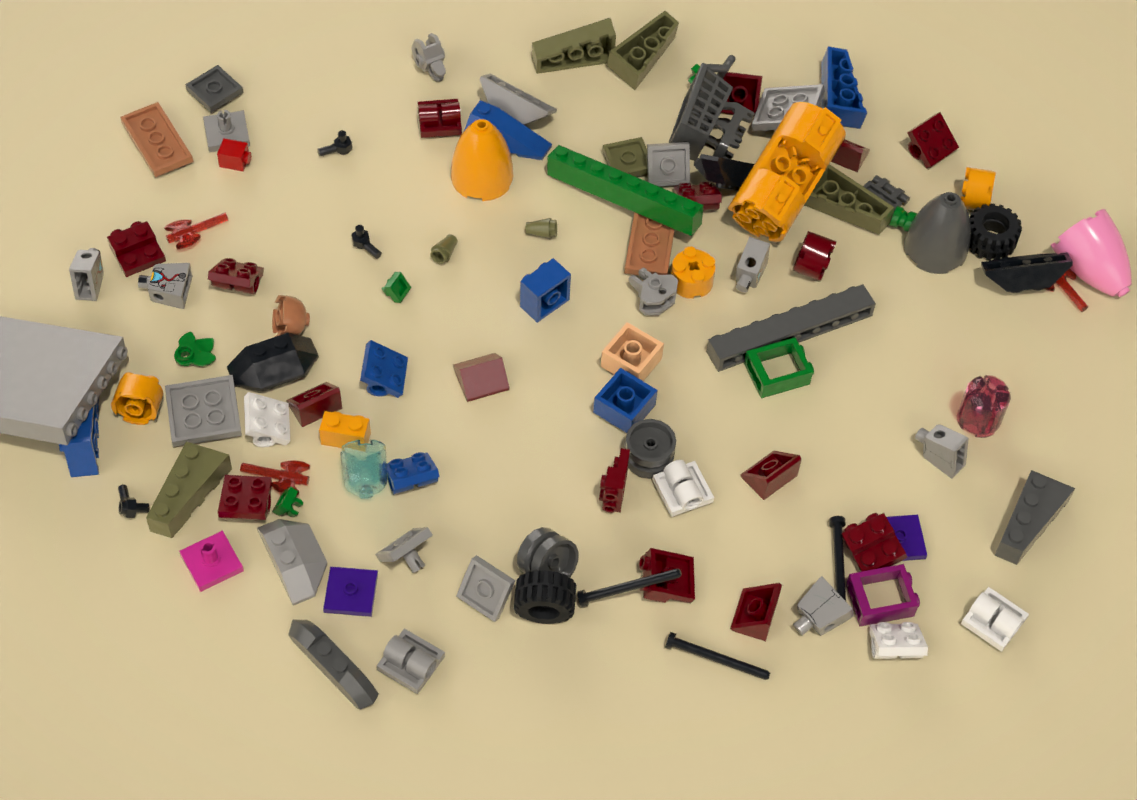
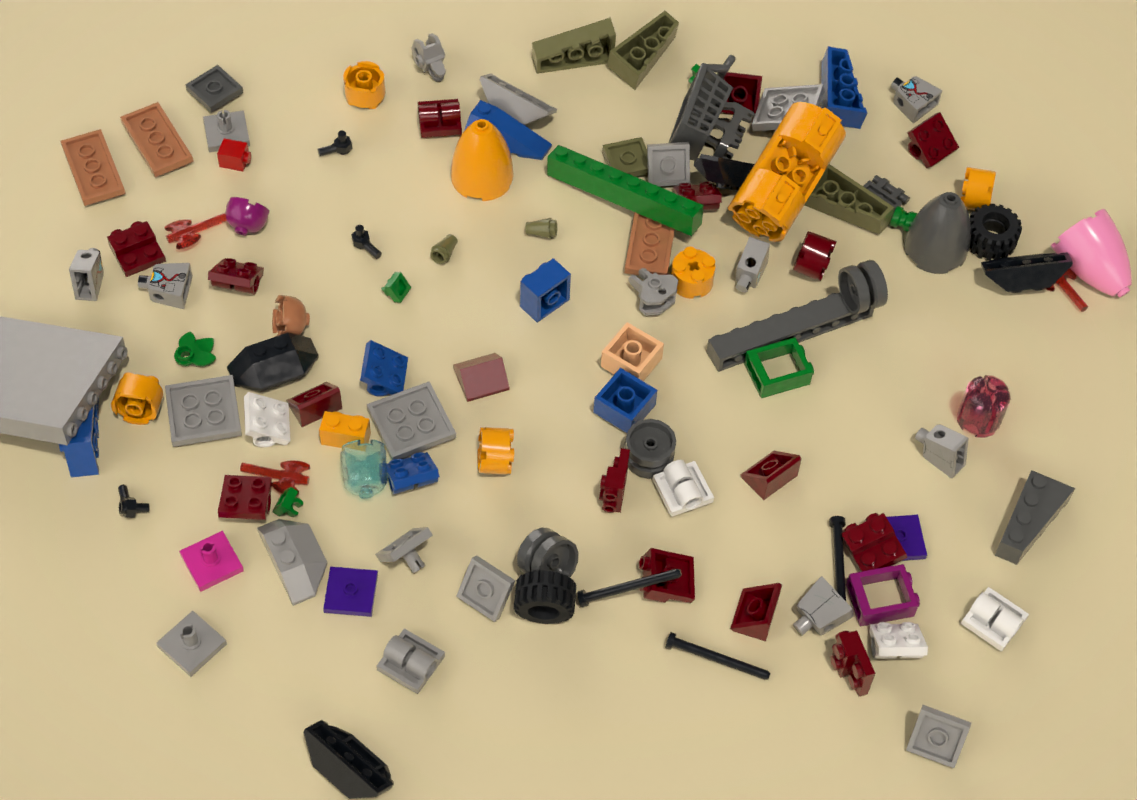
olive wedge [146,441,232,538] -> none
dark grey brick [288,619,379,709] -> none
dark red slope [831,139,870,173] -> none
none -> nougat plate [60,129,125,206]
none -> light grey tile [156,611,227,677]
none -> magenta cylinder [225,197,270,236]
none -> black wedge [303,720,394,799]
none -> light orange brick [343,61,385,109]
none -> light grey plate [367,381,456,460]
none -> light orange brick [477,427,514,474]
none -> dark red plate [830,630,876,697]
none -> dark grey wheel [838,260,888,315]
none -> light grey torso [891,76,942,123]
none -> light grey tile [906,705,971,768]

